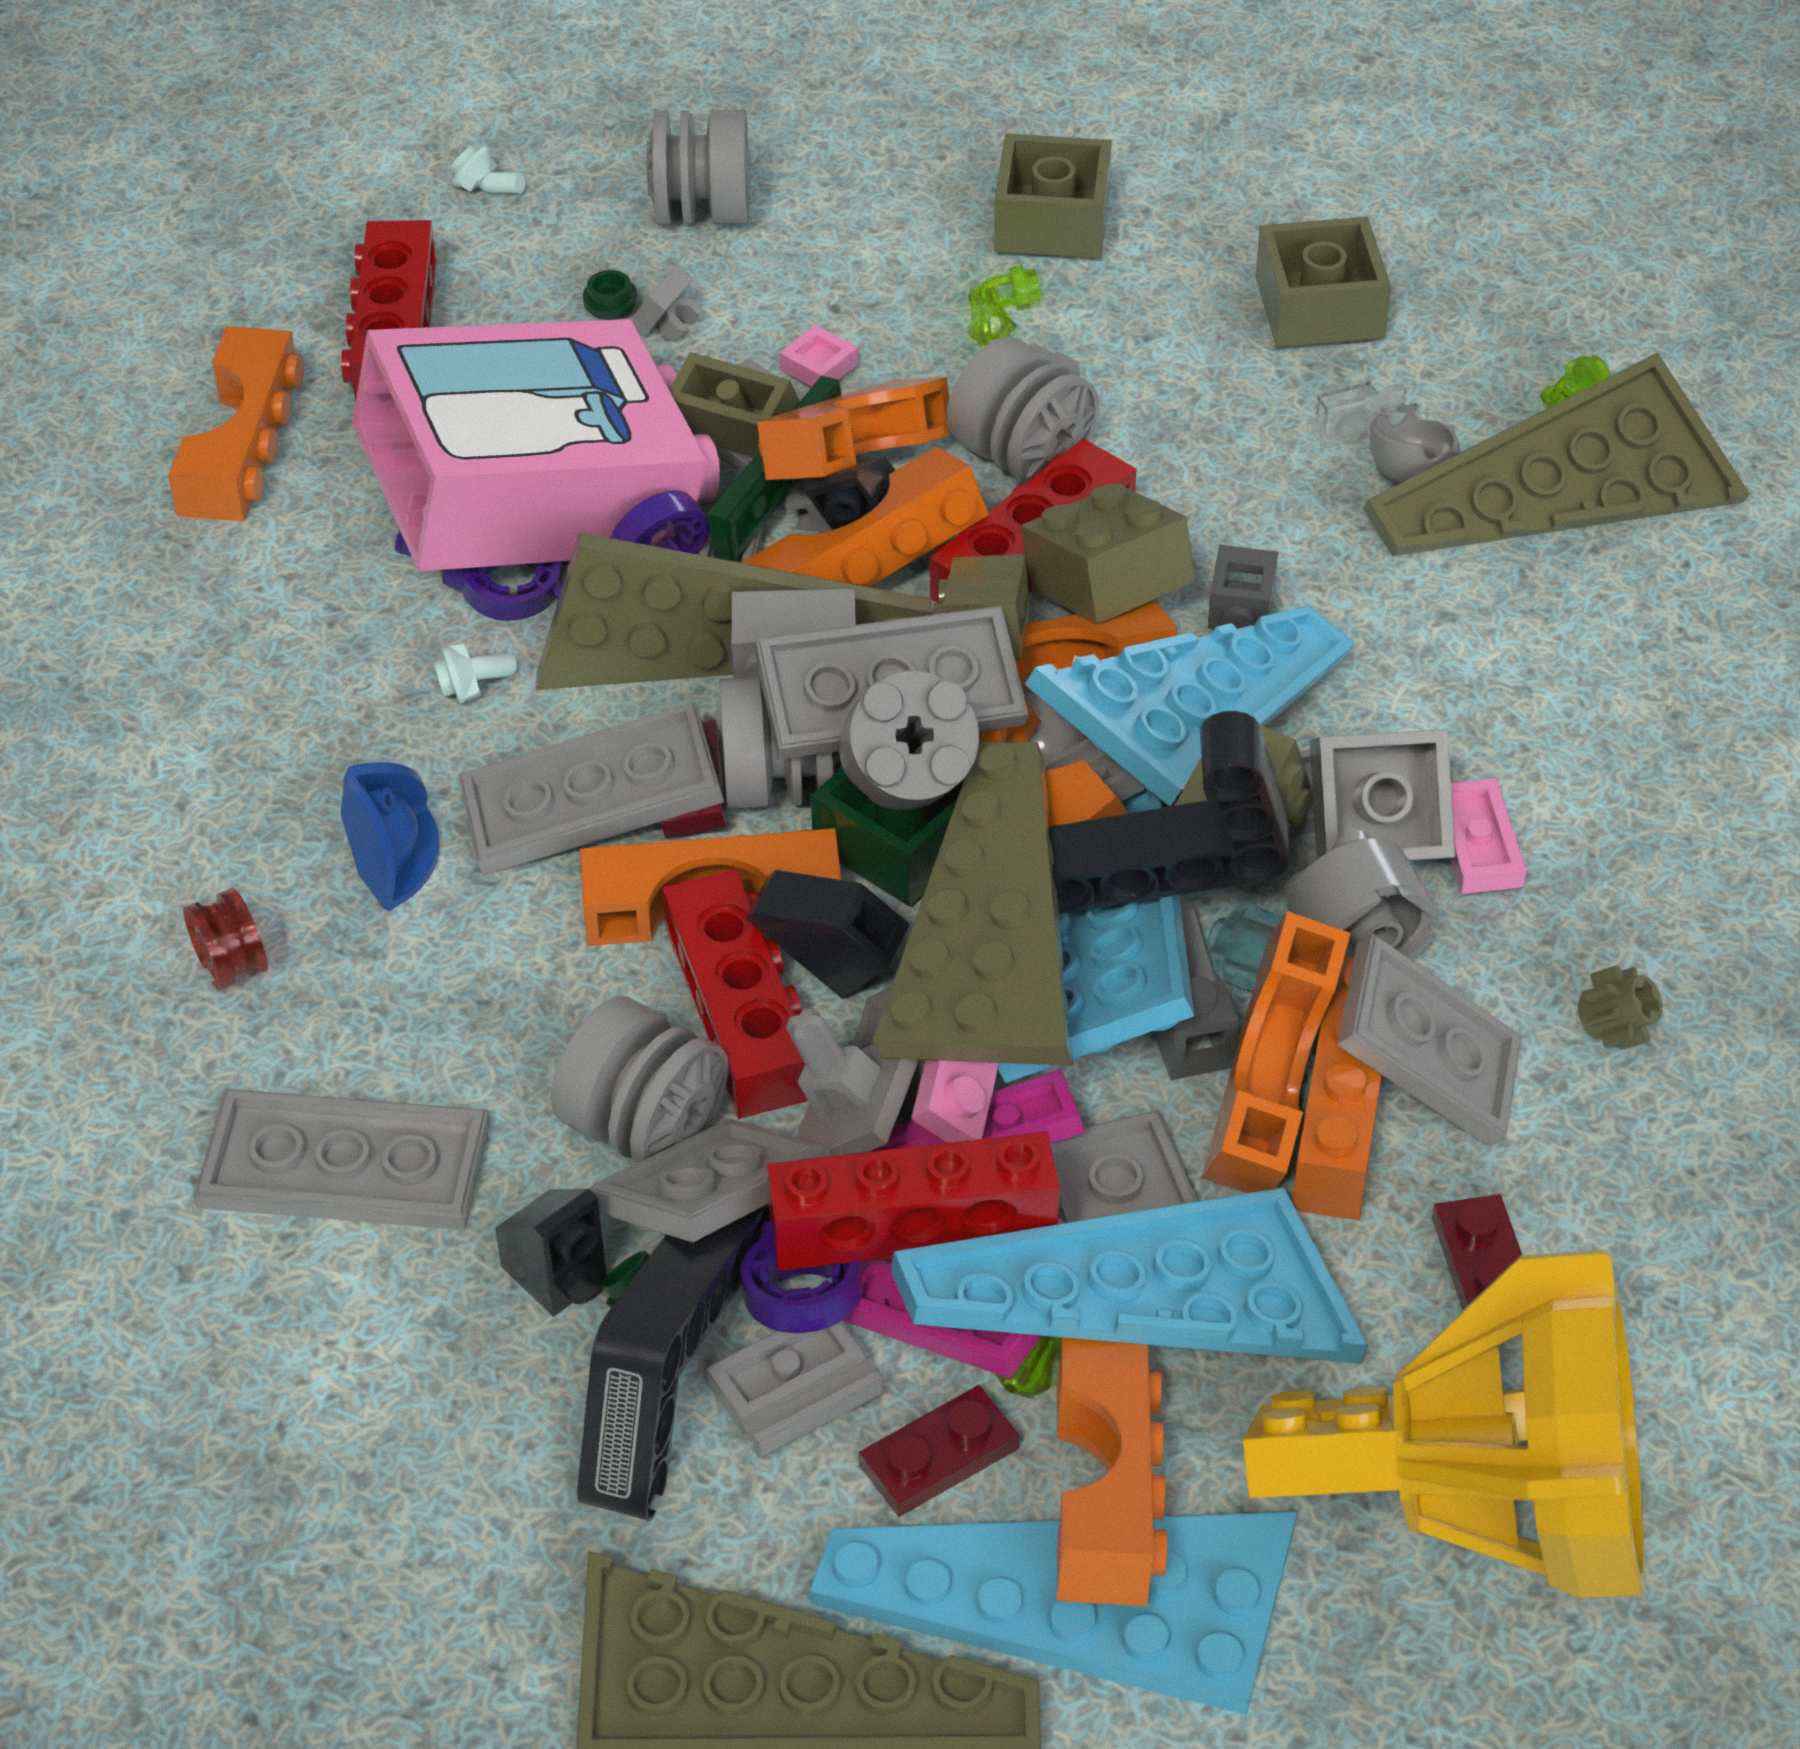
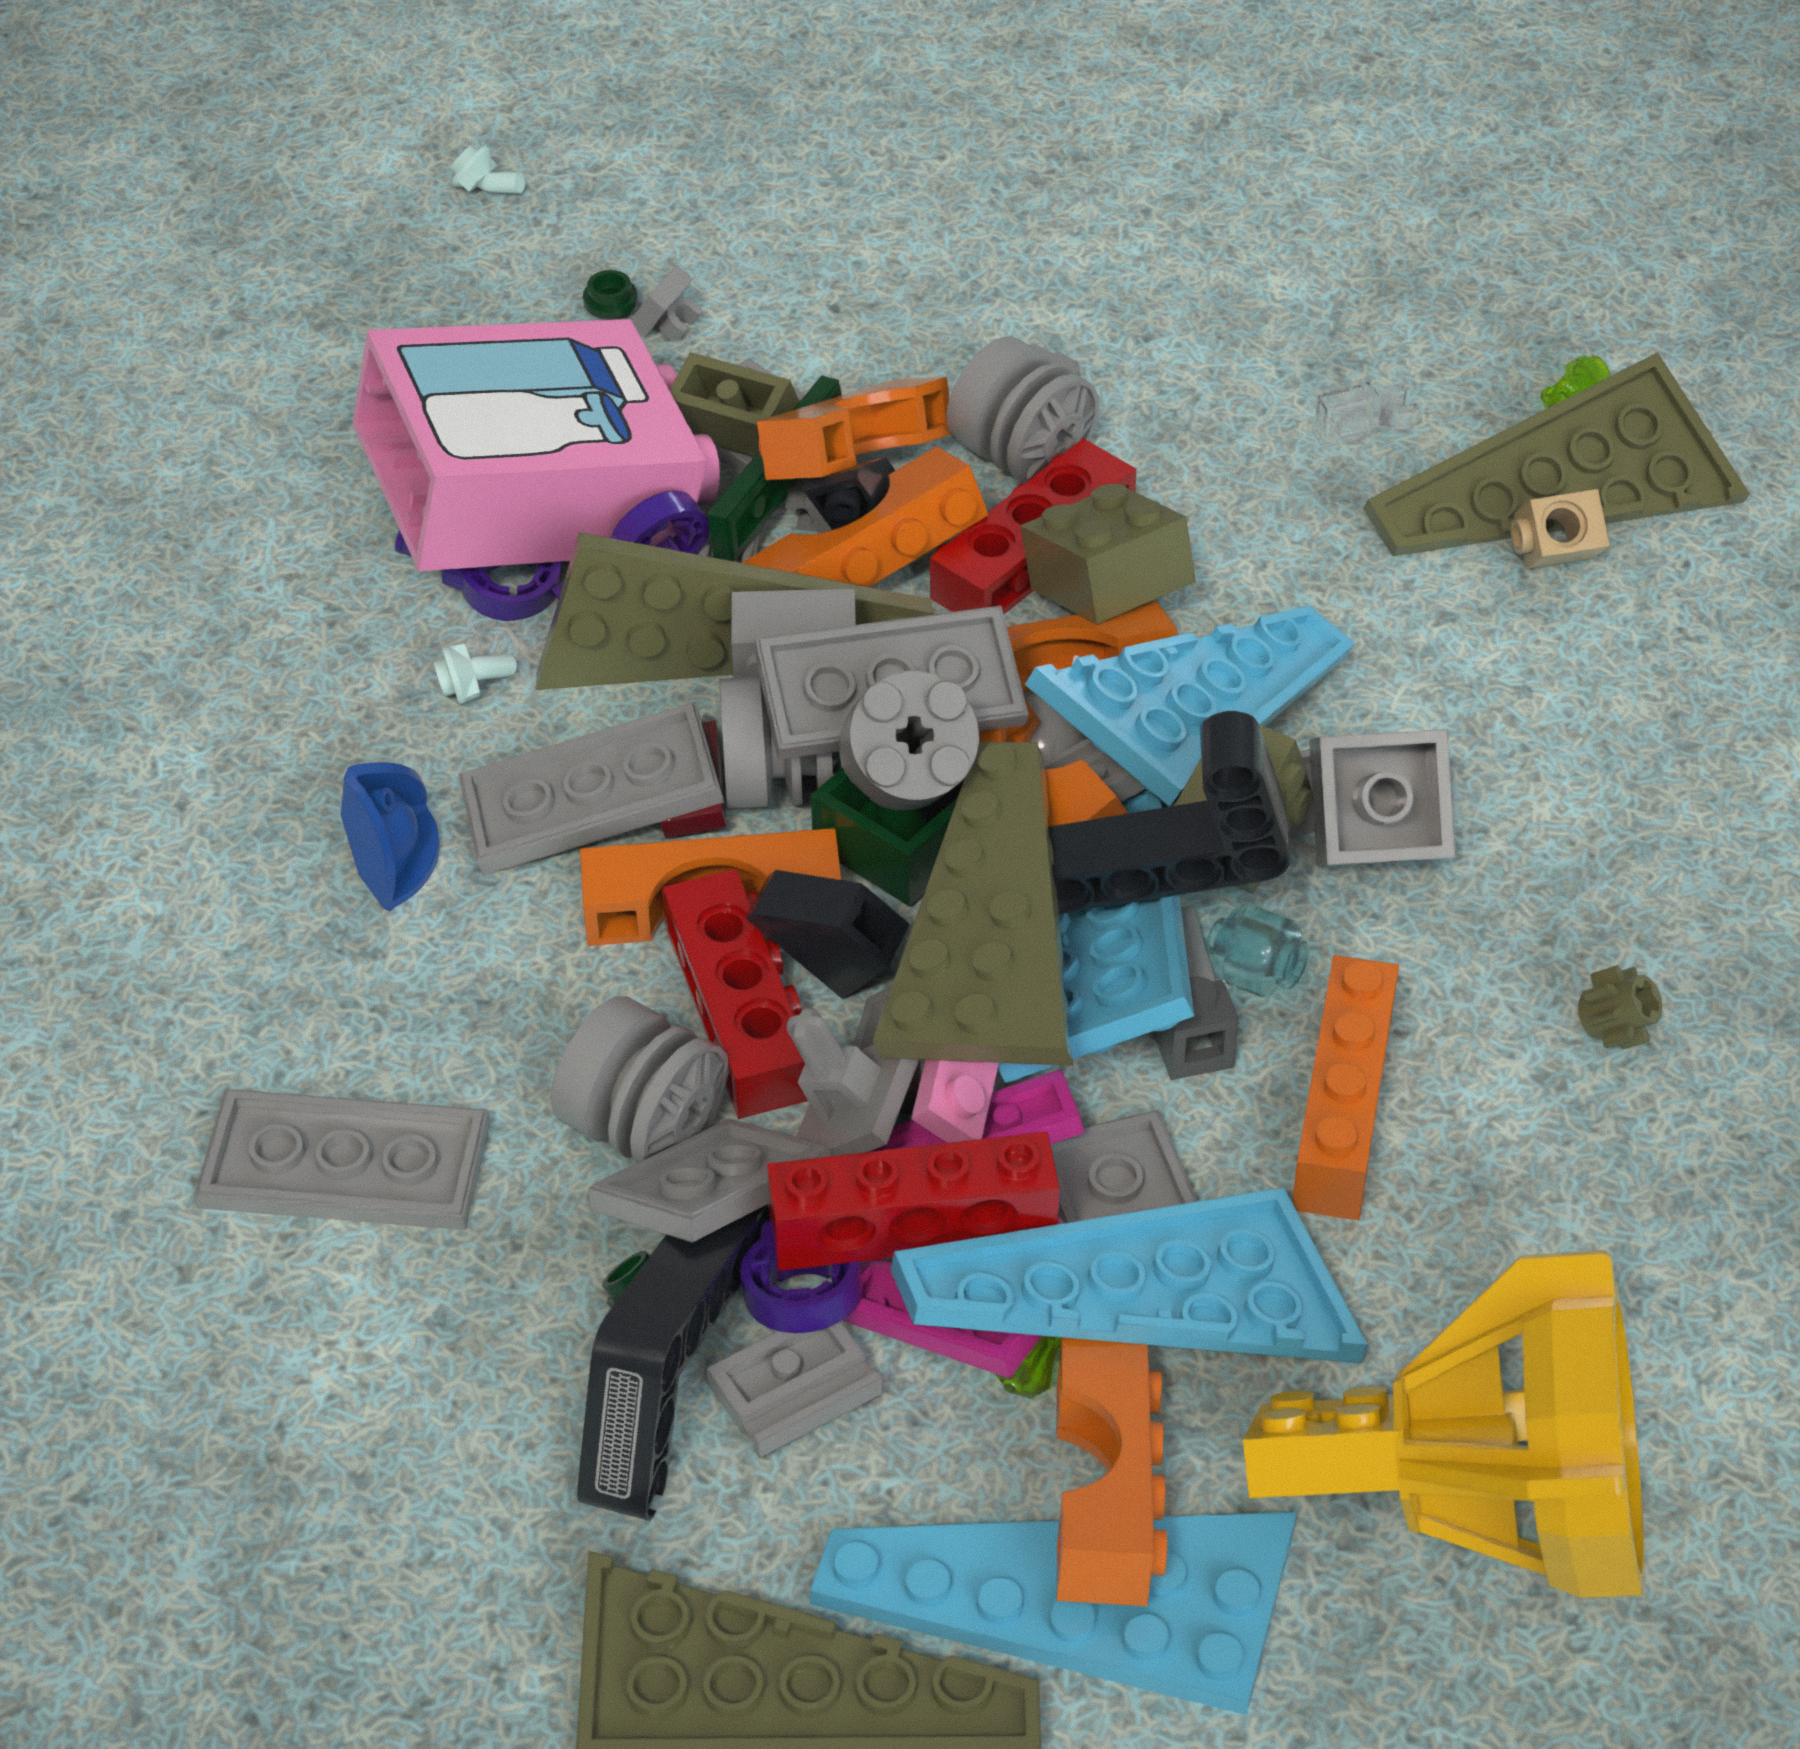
orange arch [168,326,304,522] -> none
clear red wheel [183,887,268,991] -> none
red brick [341,220,437,403] -> none
black slope [495,1189,607,1317] -> none
light grey wheel [646,110,749,225] -> none
bright pink plate [779,325,858,387] -> none
dark red plate [859,1385,1020,1517] -> none
olive brick [933,554,1030,659] -> none
clear neon green piece [968,265,1041,348] -> none
olive brick [994,133,1112,258] -> none
orange arch [1201,911,1350,1193] -> none
dark grey brick [1208,545,1279,629] -> none
olive brick [1256,216,1391,347] -> none
light grey brick [1283,830,1439,961] -> none
light grey tile [1337,933,1522,1146] -> none
light grey hair [1370,412,1460,484] -> none
dark red plate [1432,1194,1522,1311] -> none
bright pink plate [1450,778,1527,894] -> none
none -> tan brick [1511,489,1610,569]

